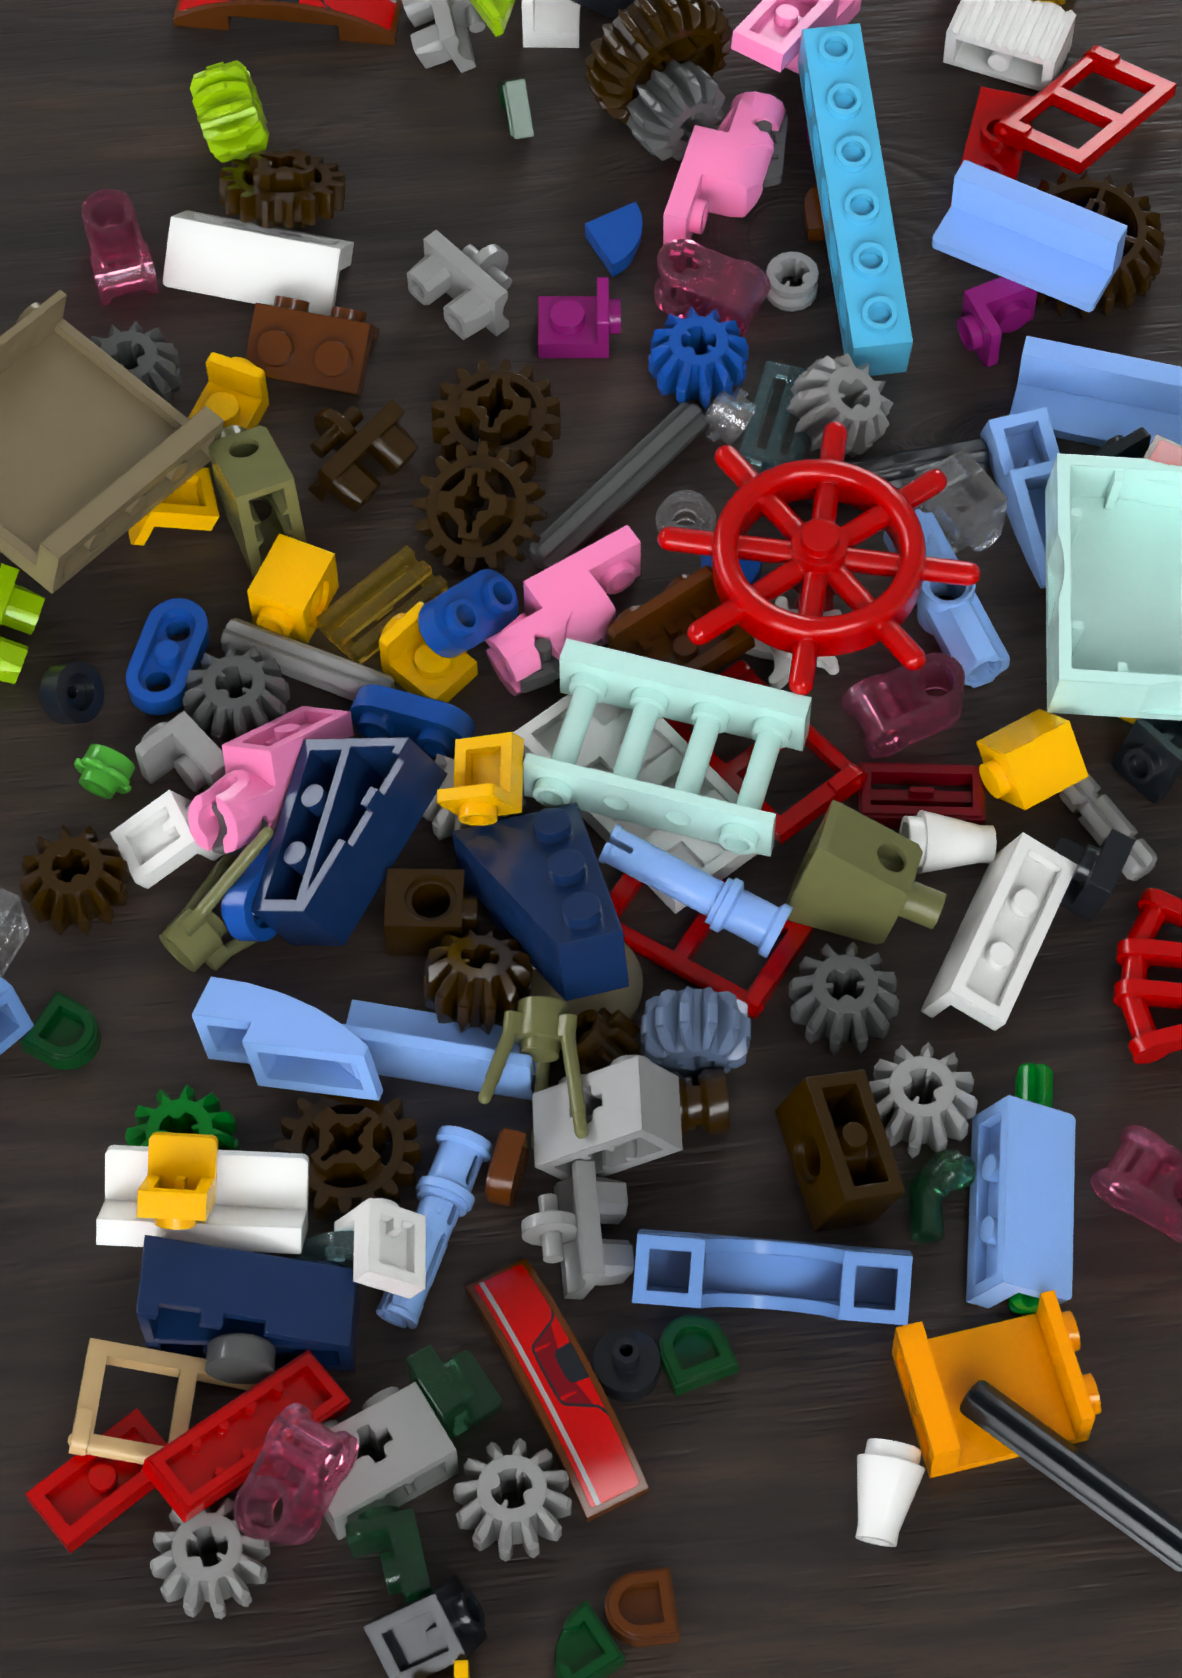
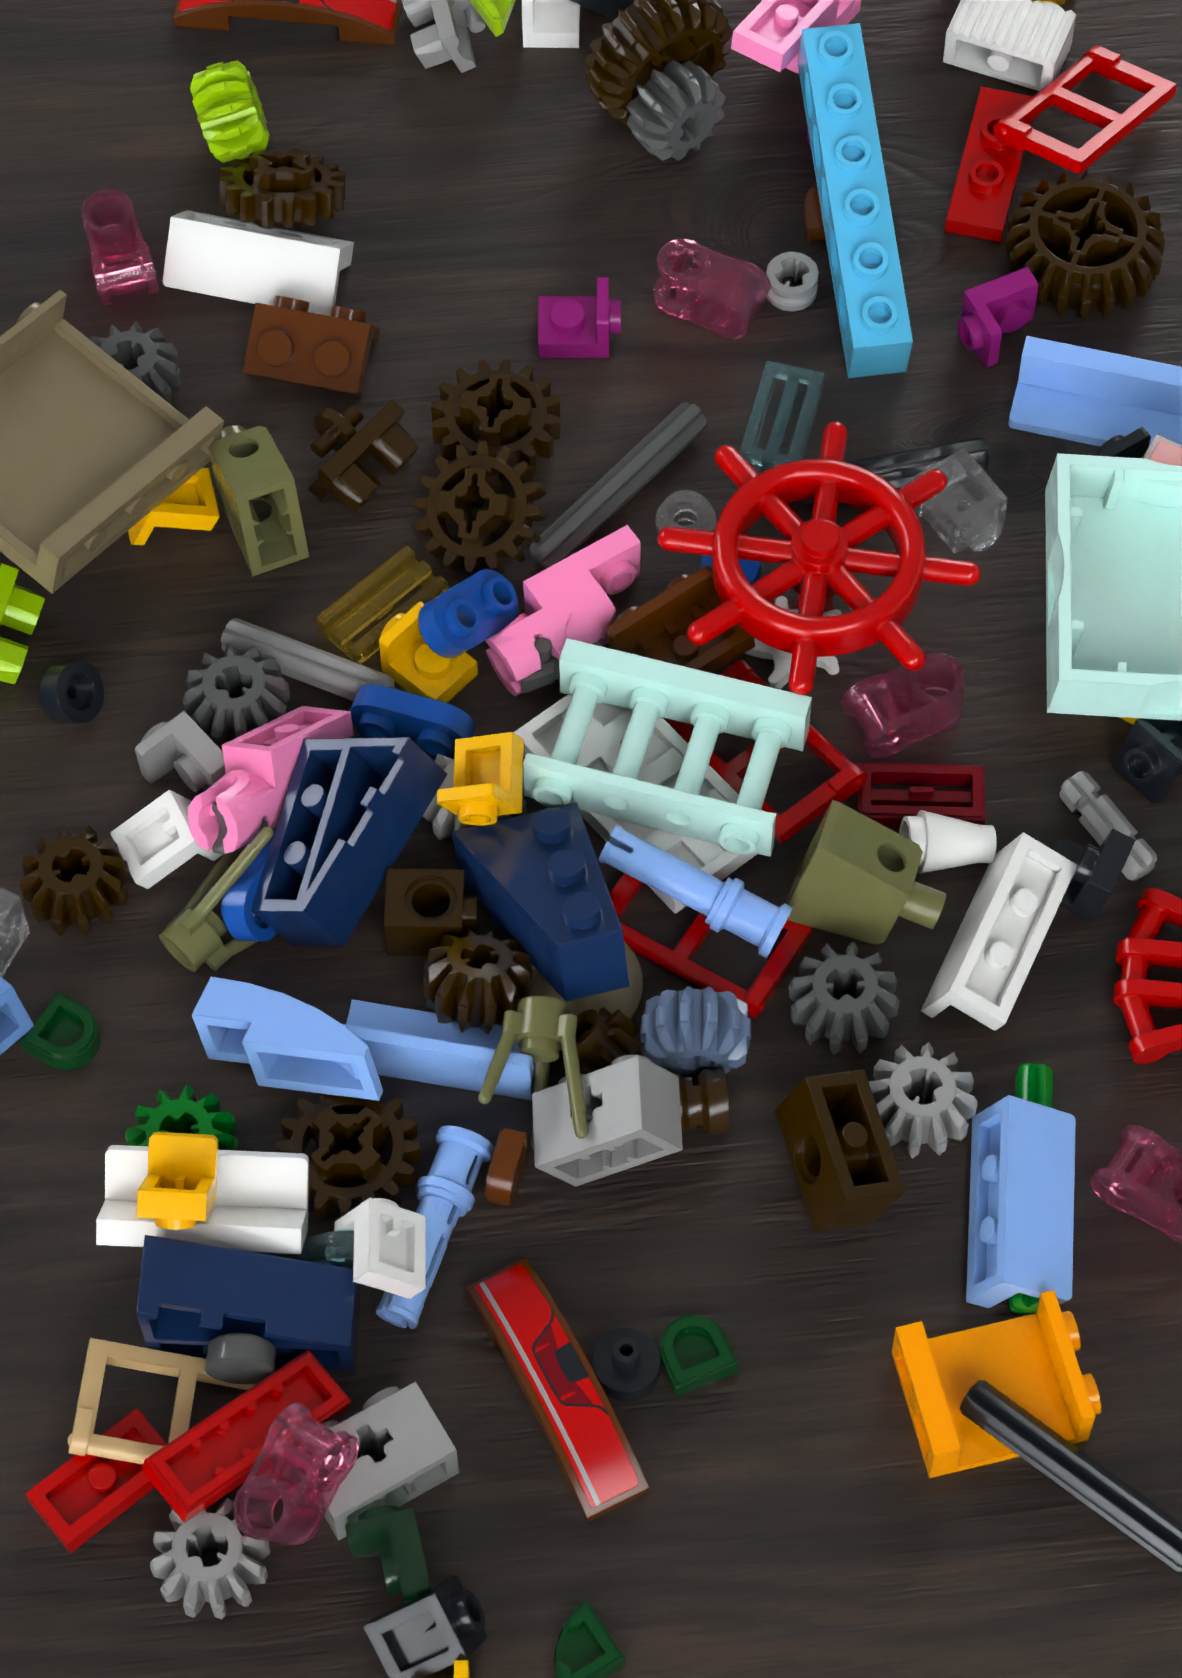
bright green plate [74,744,135,799] -> none
blue plate [126,598,210,715] -> none
yellow bracket [188,352,269,430] -> none
yellow brick [247,533,339,644] -> none
clear green bracket [406,1344,502,1440] -> none
light grey hips [407,230,512,340] -> none
light grey gear [453,1438,572,1562] -> none
tile [497,78,534,139] -> none
light grey hips [521,1160,634,1300] -> none
blue tile [585,201,643,277] -> none
reddish brown tile [605,1567,680,1647] -> none
medium blue arch [632,1229,913,1325] -> none
blue gear [648,306,749,410] -> none
bright pink plate [663,91,788,255] -> none
clear plate [703,387,757,445] -> none
light grey gear [787,353,894,457] -> none
white cone [855,1438,925,1547] -> none
light blue piece [883,509,1010,688] -> none
clear green arm [908,1149,976,1243] -> none
light blue panel [932,160,1128,312] -> none
yellow brick [976,709,1089,810] -> none
light blue slope [980,407,1060,589] -> none

